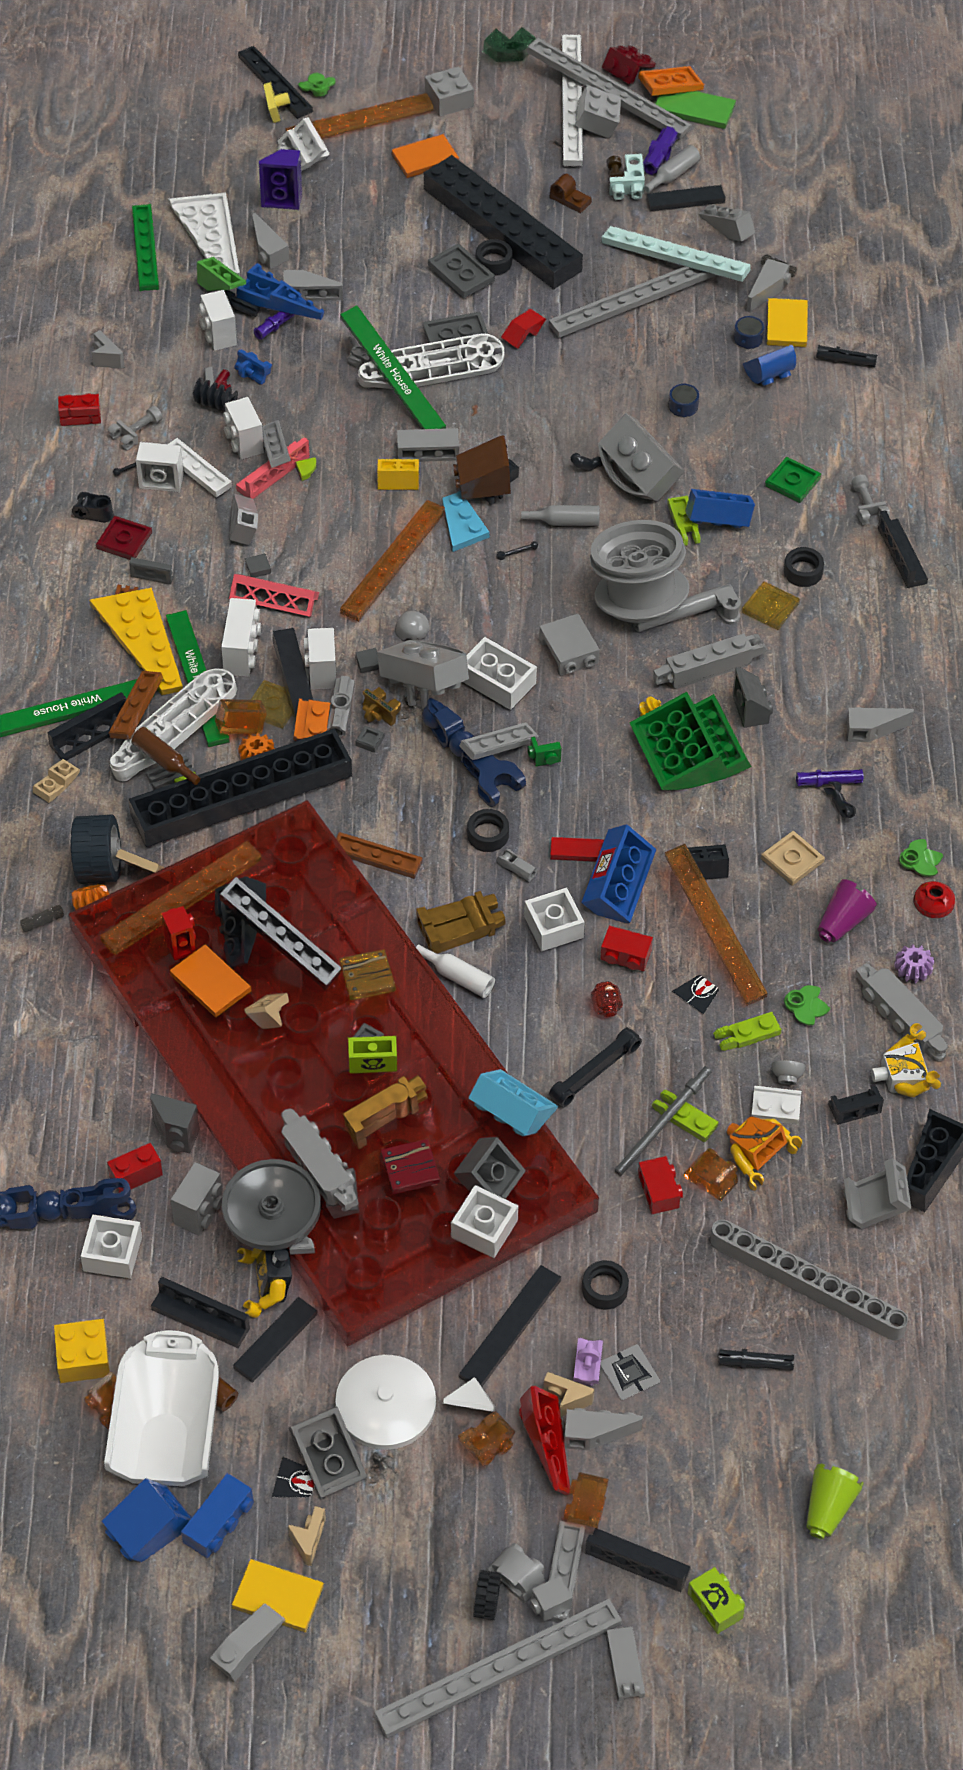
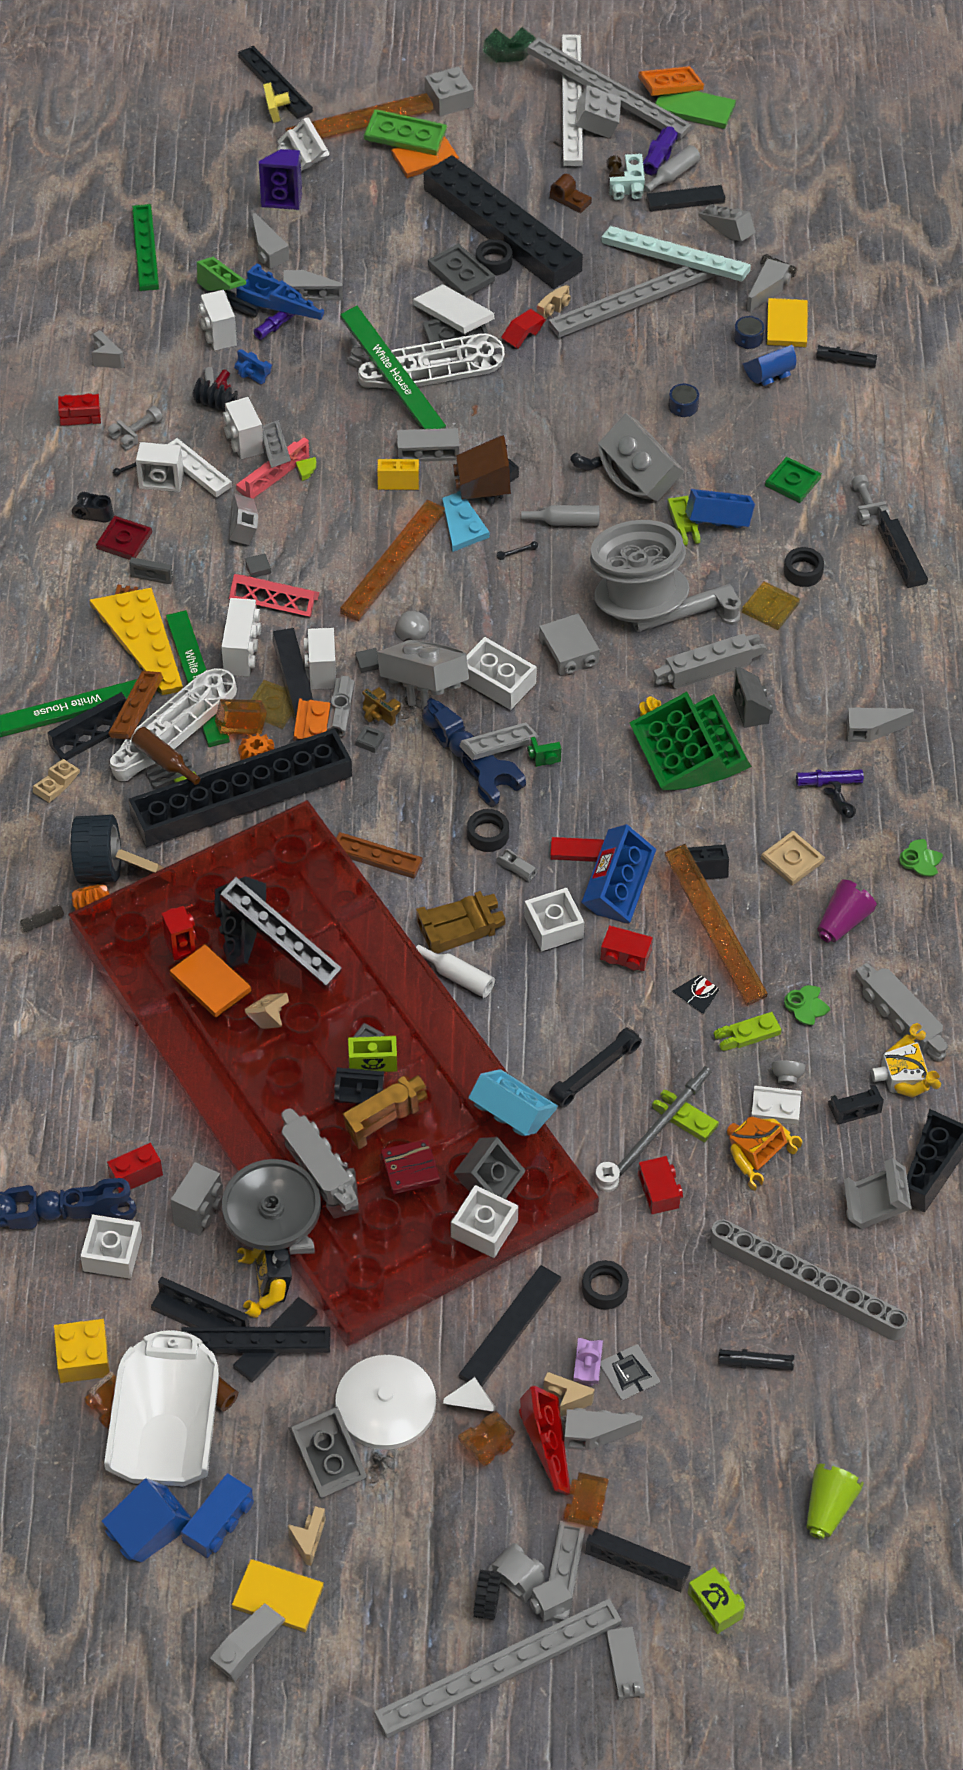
clear orange plate [100,841,261,955] -> none
dark grey slope [150,1093,200,1153] -> none
white wing [169,193,240,276] -> none
black sticker [272,1456,314,1497] -> none
bright green plate [298,73,336,96] -> none
clear yellow tile [339,949,396,1000] -> none
clear red head [591,981,623,1018] -> none
dark red bracket [602,45,656,84] -> none
clear orange cylinder [683,1148,738,1201] -> none
lavender gear [894,944,934,984] -> none
red piece [914,881,955,918] -> none
none -> black tile [181,1326,331,1353]
none -> black hinge [334,1067,385,1104]
none -> bright green tile [364,109,447,156]
none -> white tile [413,285,494,334]
none -> tan slope [537,285,571,319]
none -> white wheel [595,1162,620,1192]

